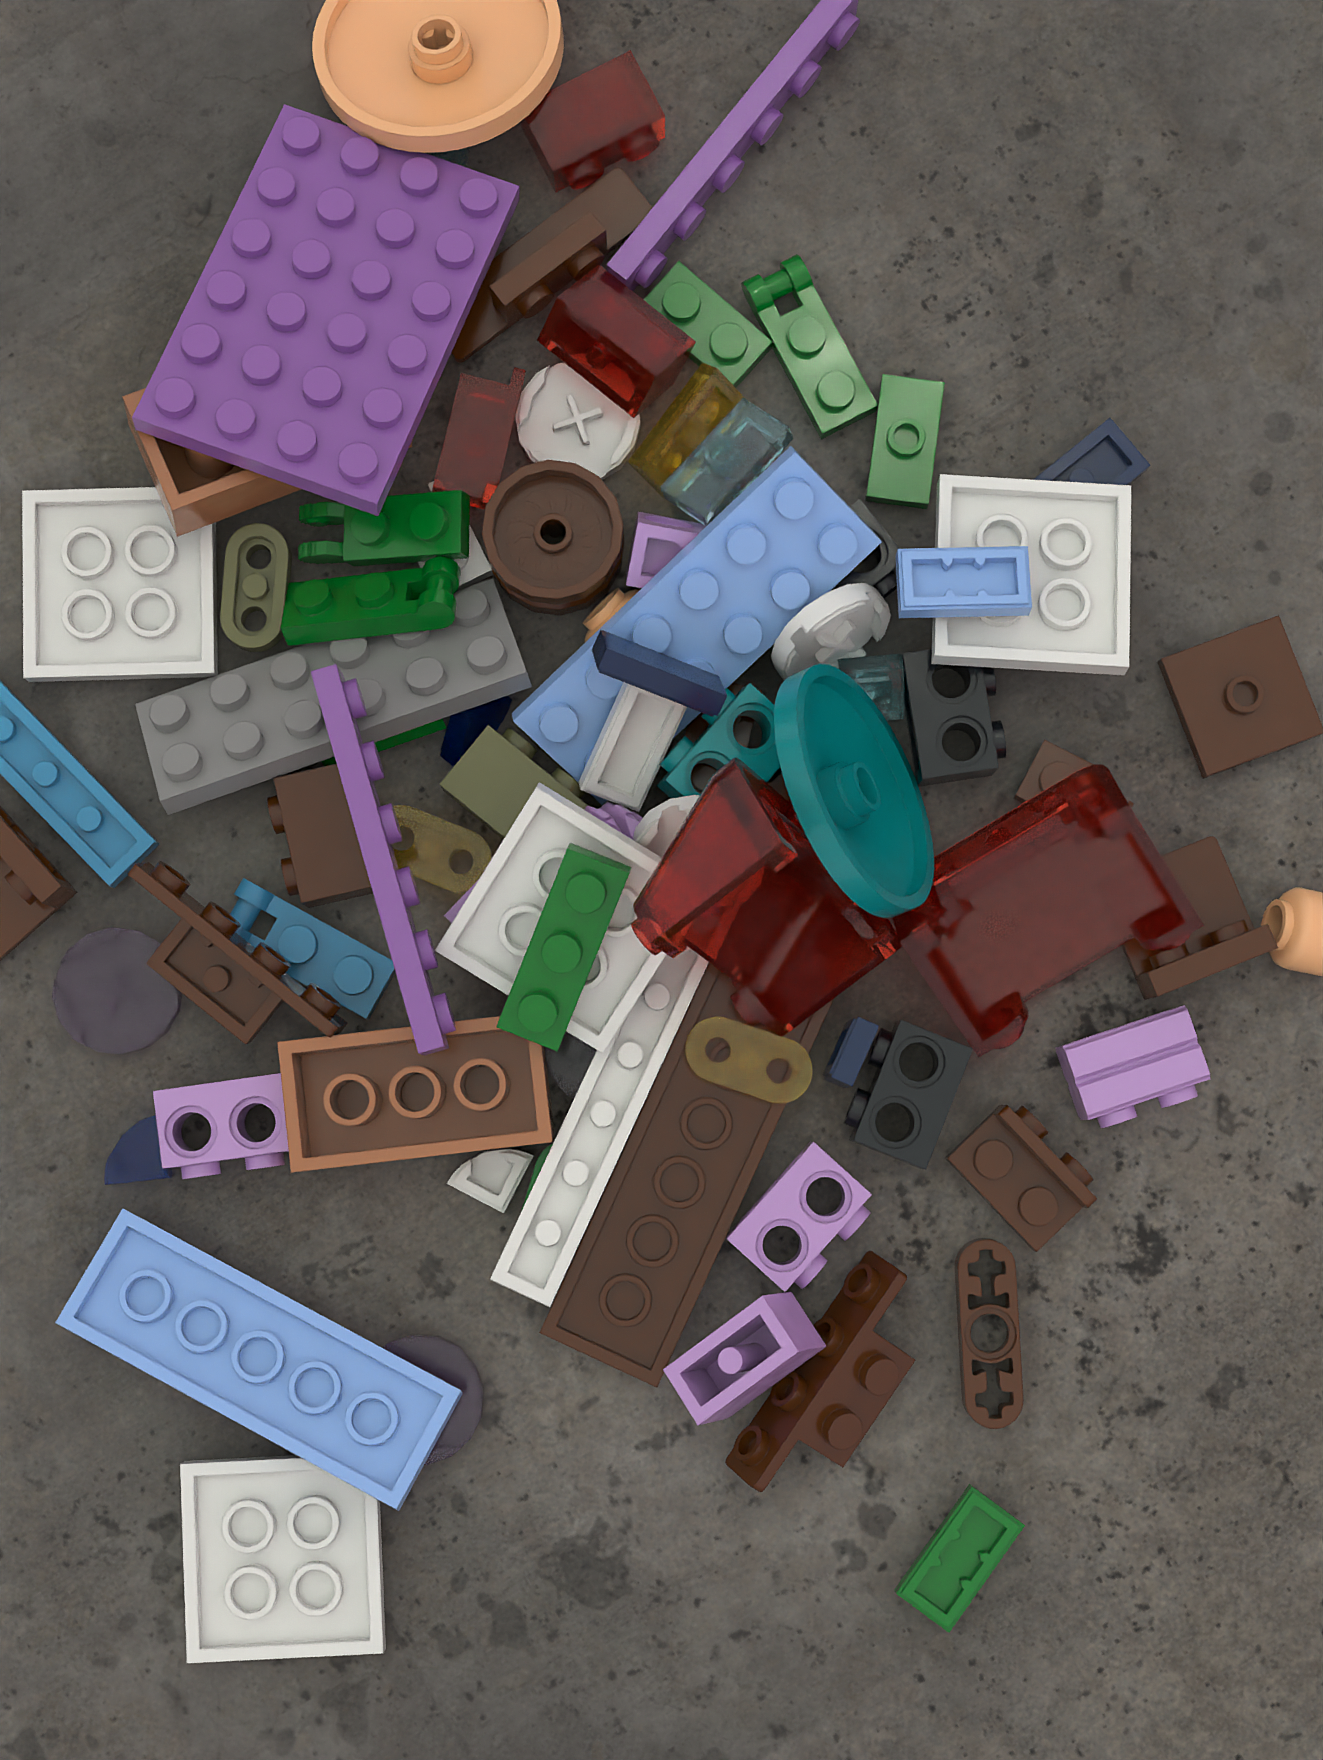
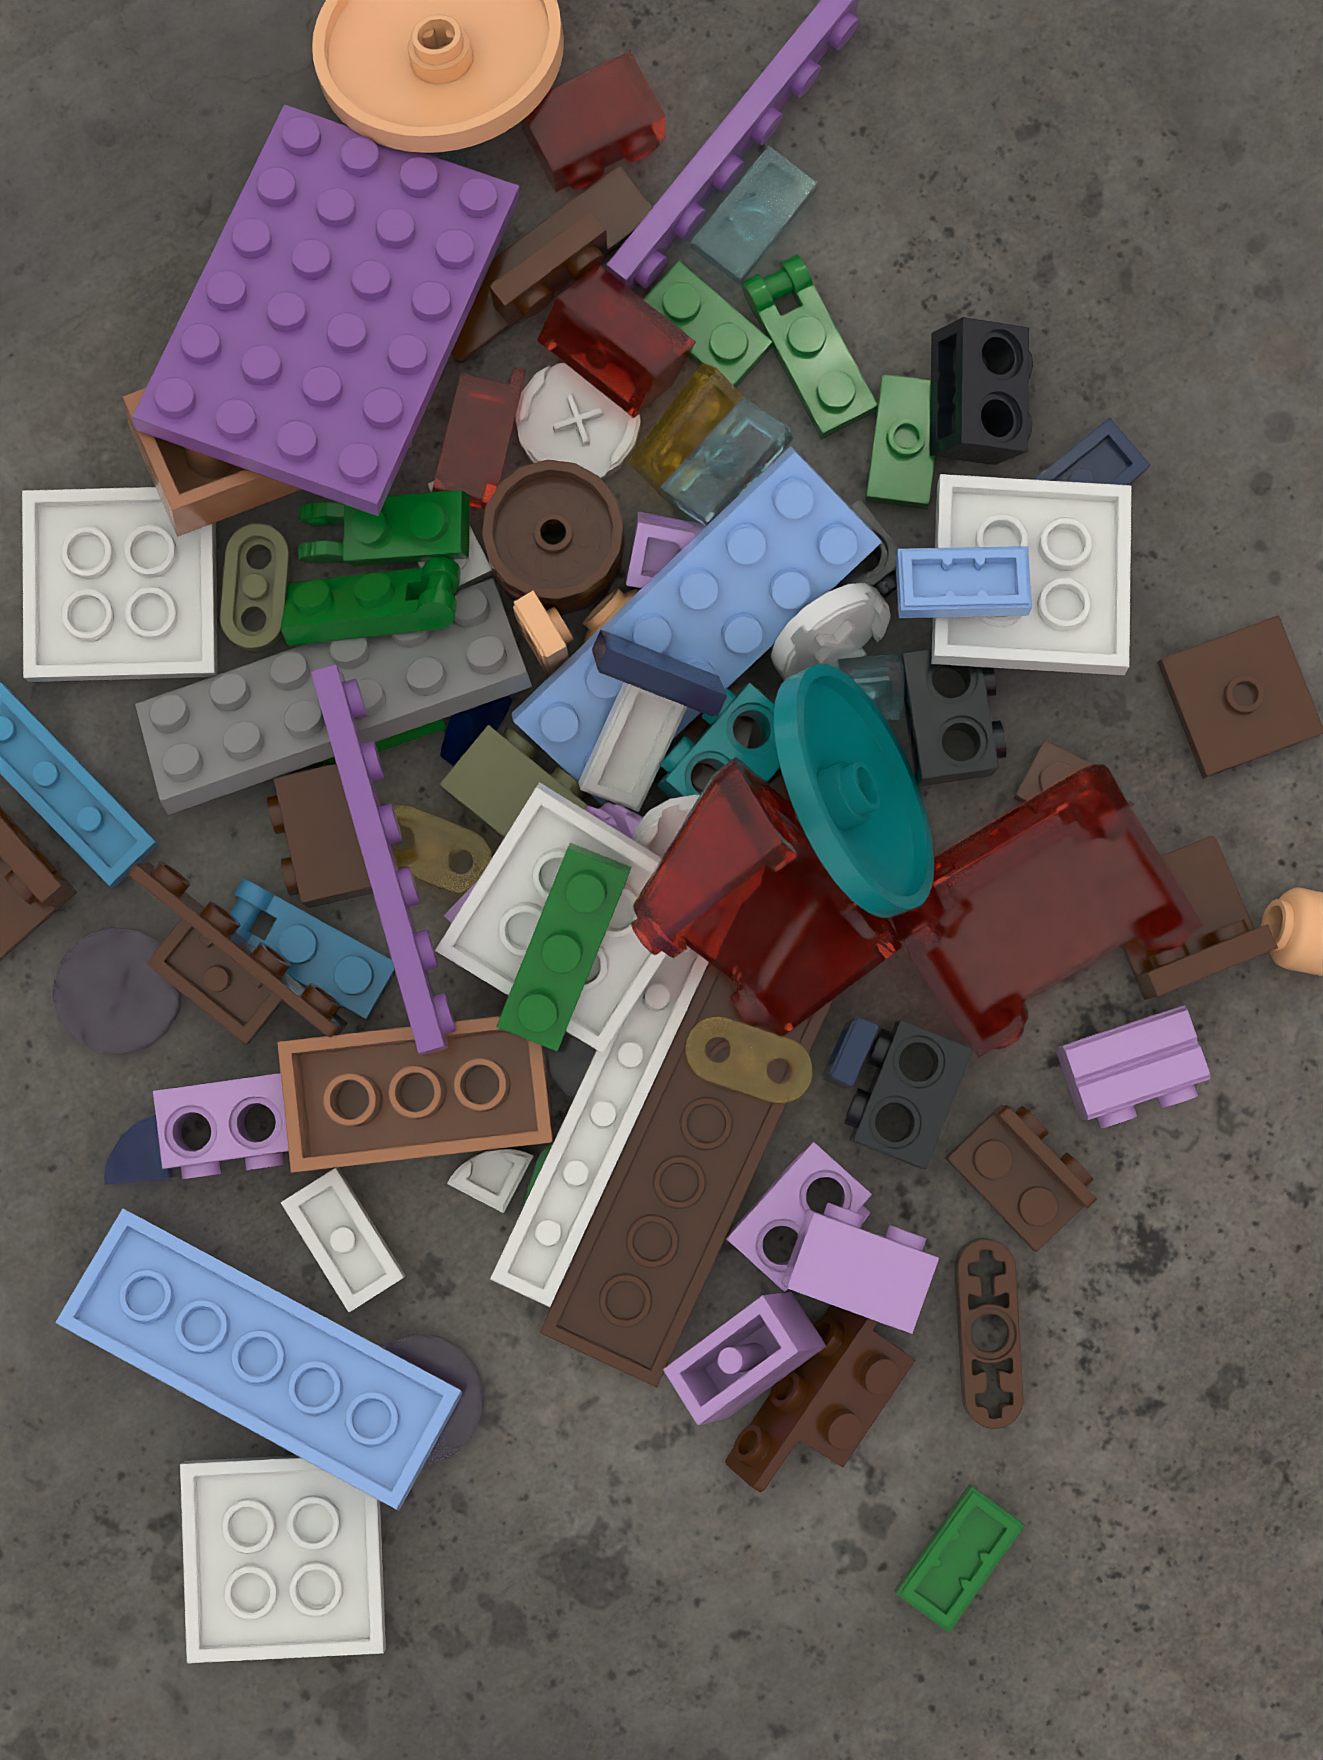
none -> white plate [281,1167,406,1312]
none -> light nougat plate [513,590,573,676]
none -> clear light blue plate [691,146,818,285]
none -> lavender brick [781,1203,939,1334]
none -> black brick [930,317,1033,465]

